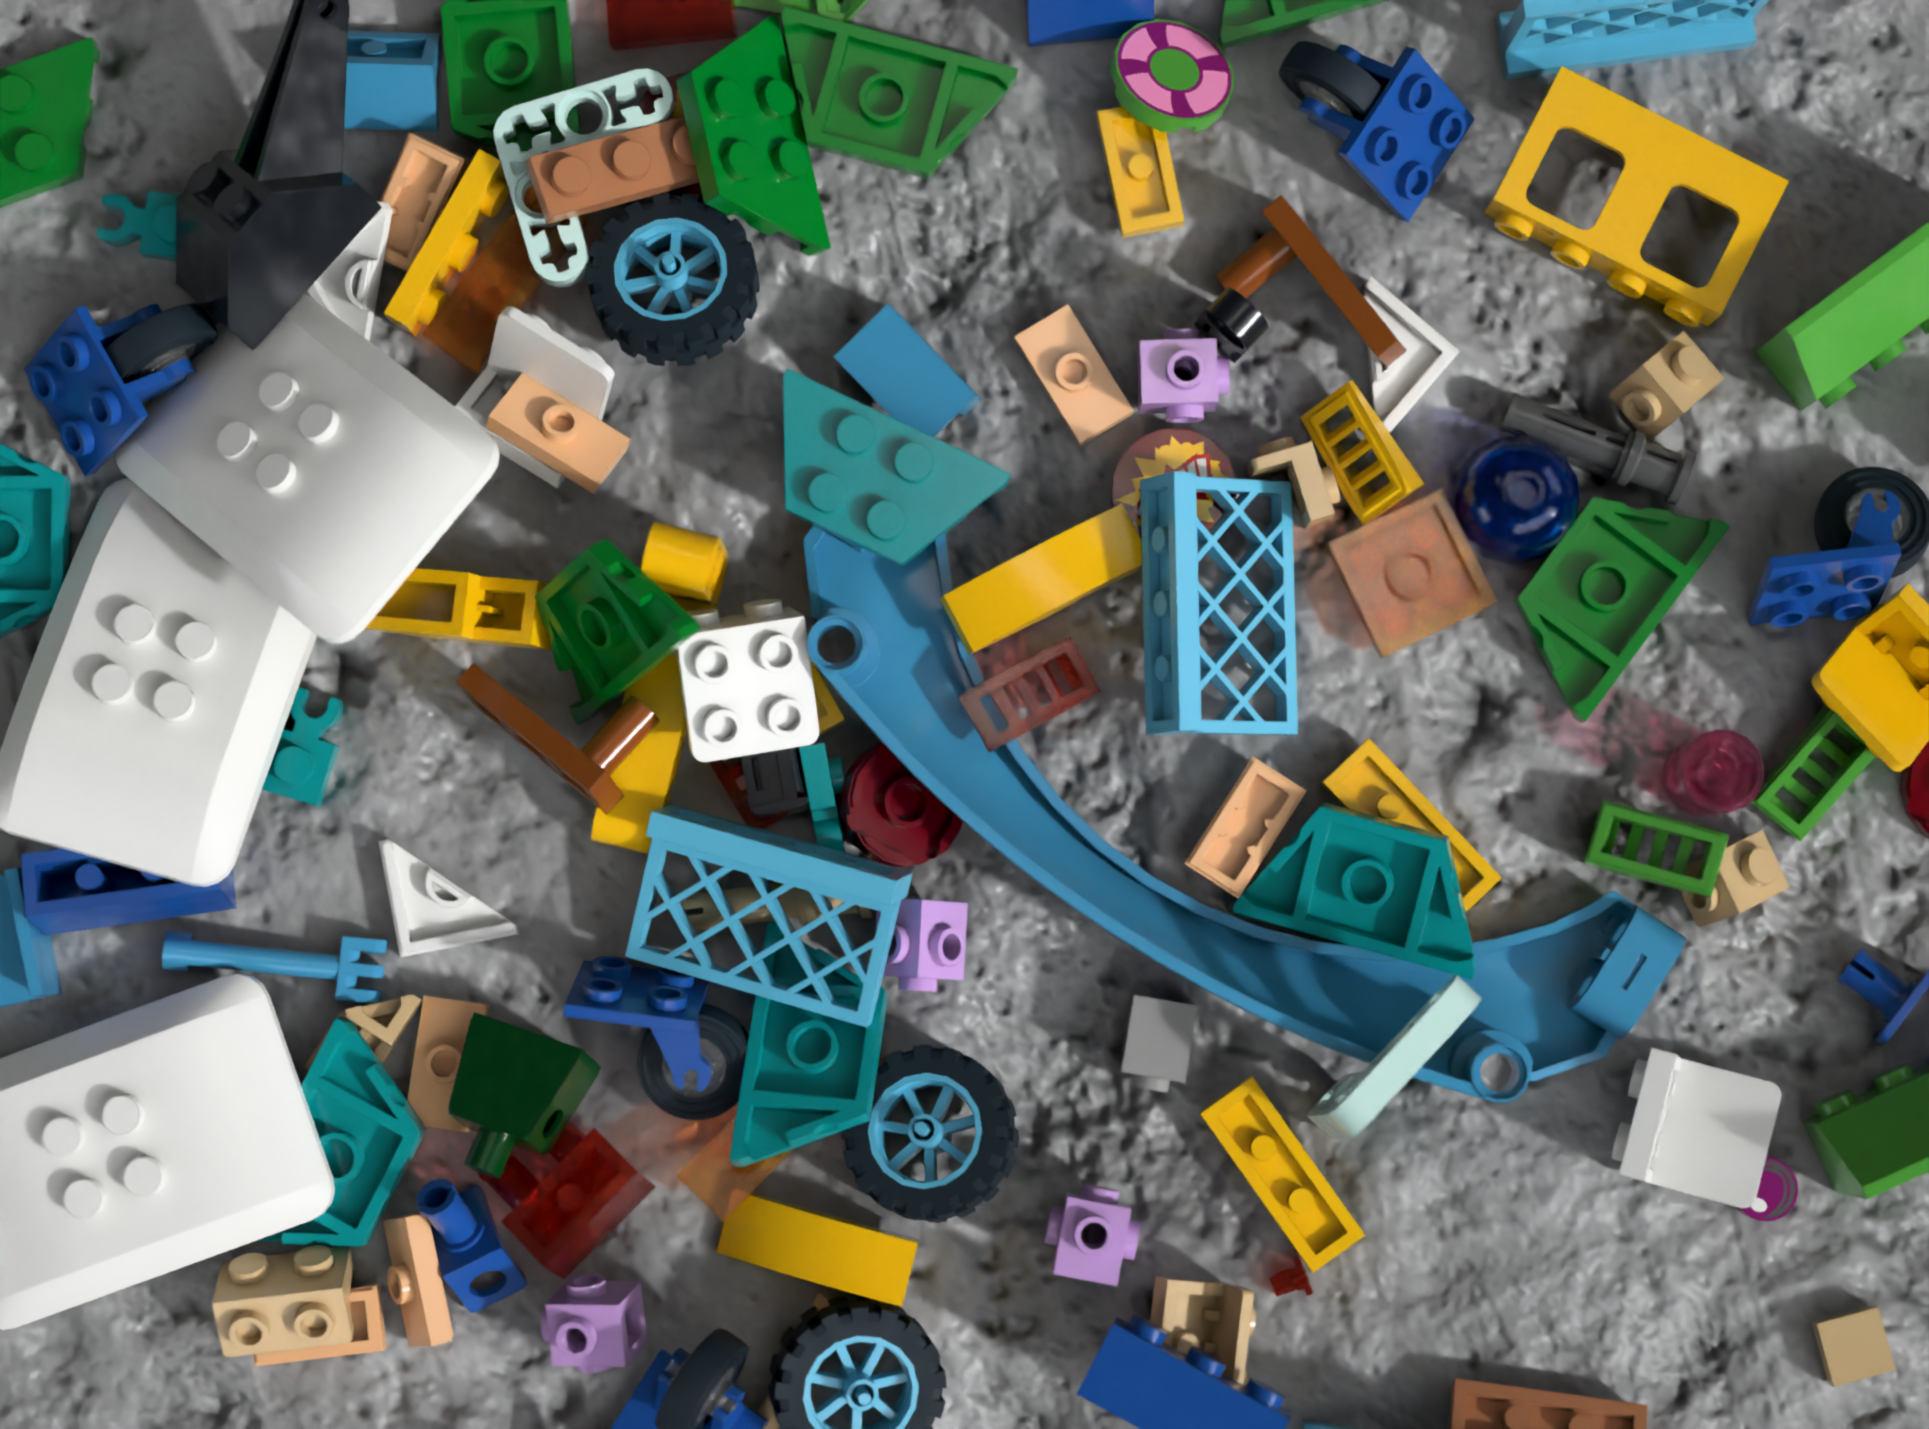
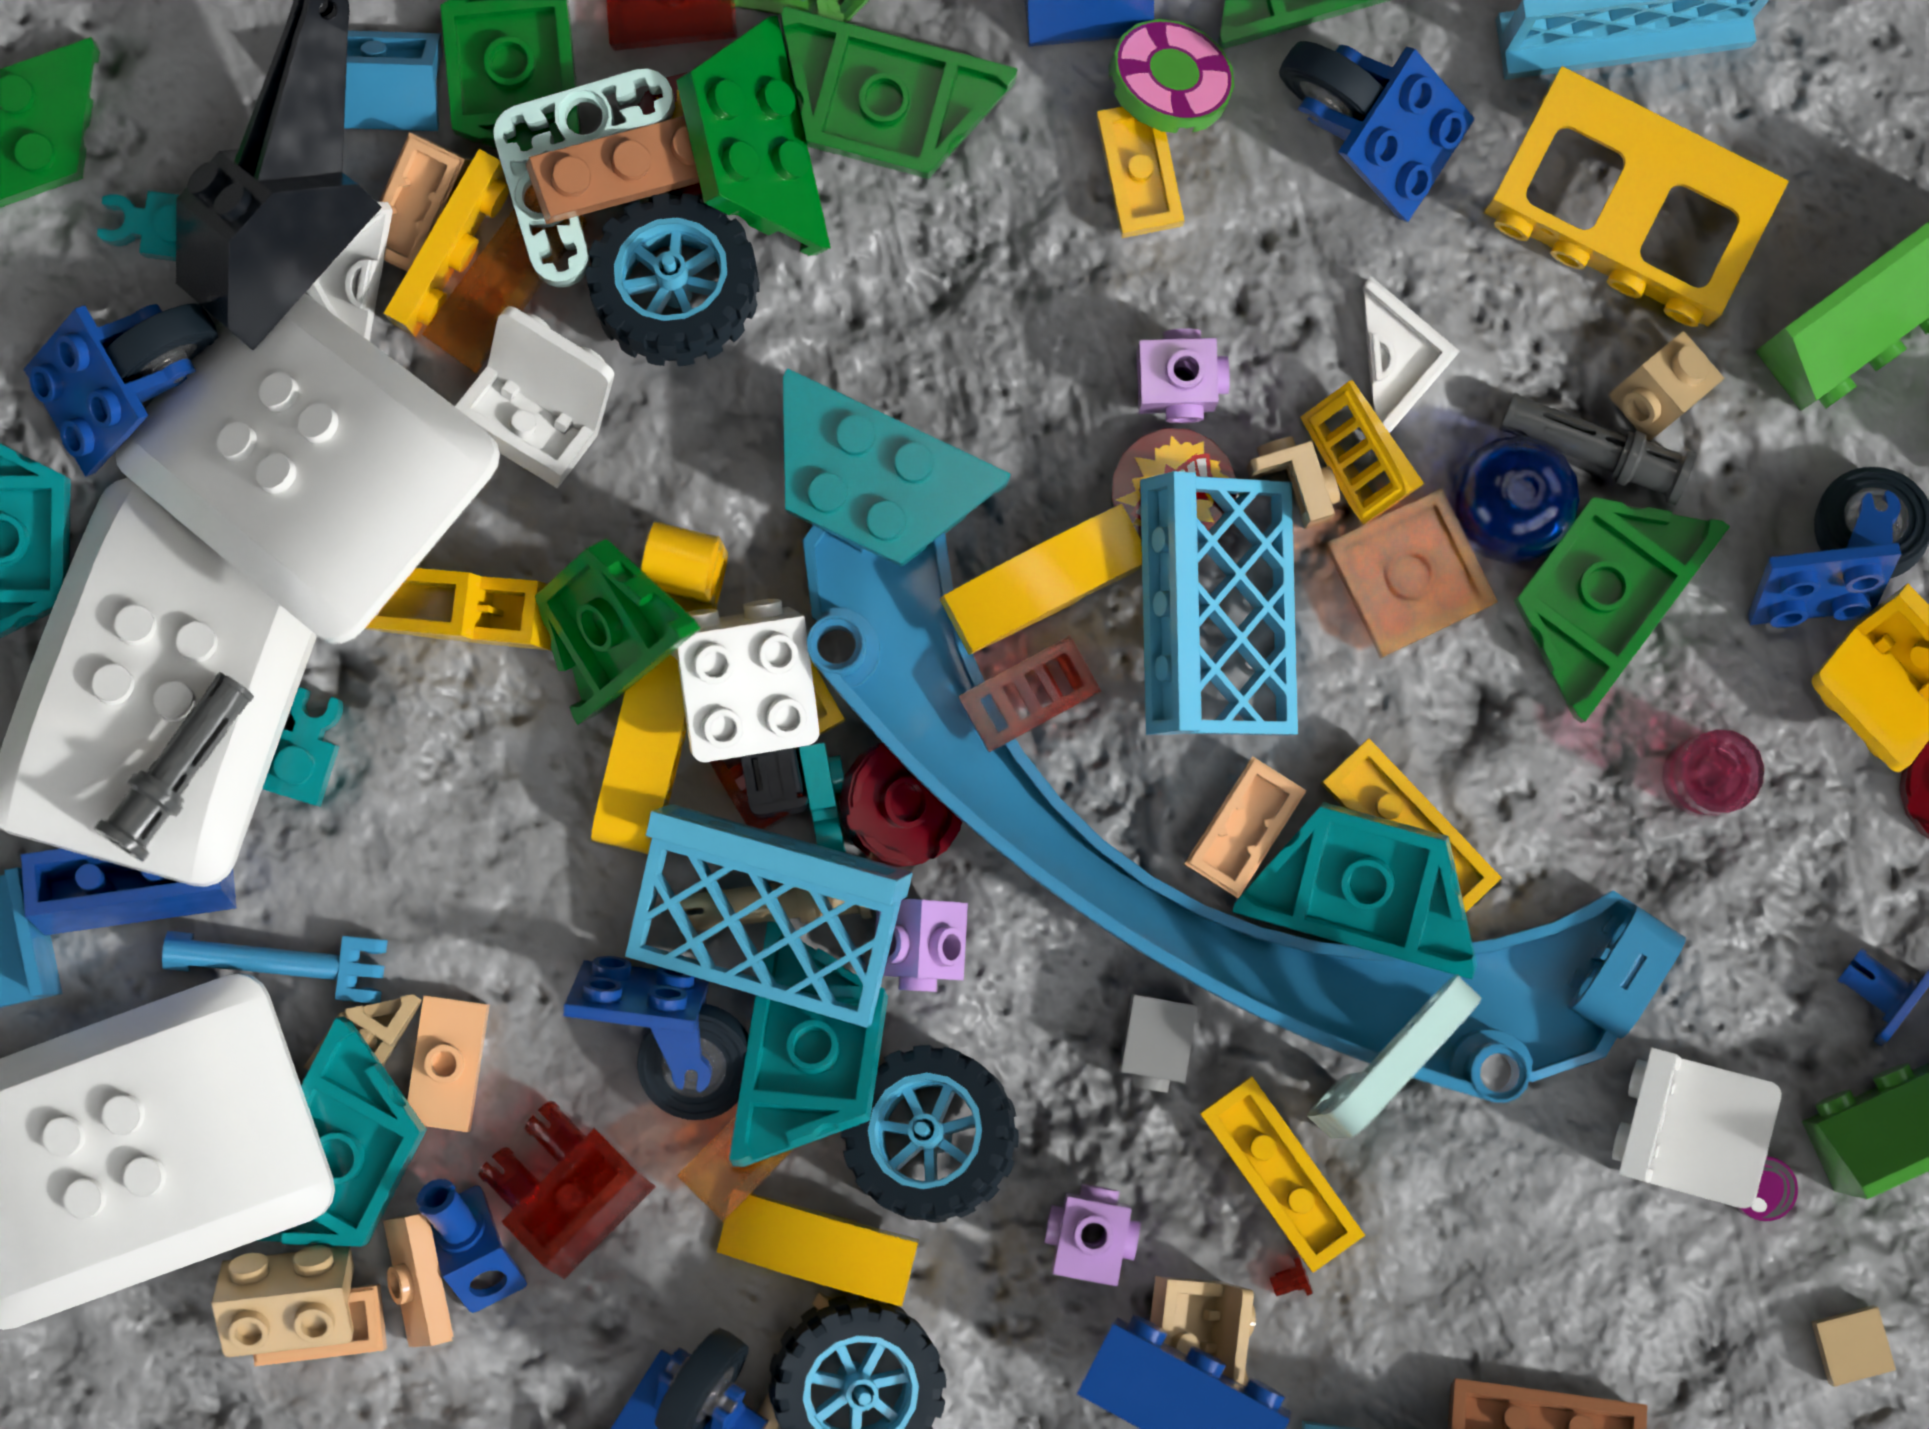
white tile [378,839,519,957] -> none
dark green torso [449,1012,601,1179] -> none
dark orange piece [456,663,660,815] -> none
light nougat plate [486,372,630,494] -> none
lavender brick [541,1273,648,1374] -> none
dark azure panel [833,303,981,437] -> none
light nougat plate [1014,304,1134,447] -> none
black piece [1194,287,1269,363] -> none
dark orange piece [1215,195,1407,367] -> none
bright green slope [1584,800,1729,898] -> none
tan bracket [1680,829,1790,927] -> none
bright green slope [1749,705,1875,841] -> none
none -> dark grey pin [94,672,254,862]

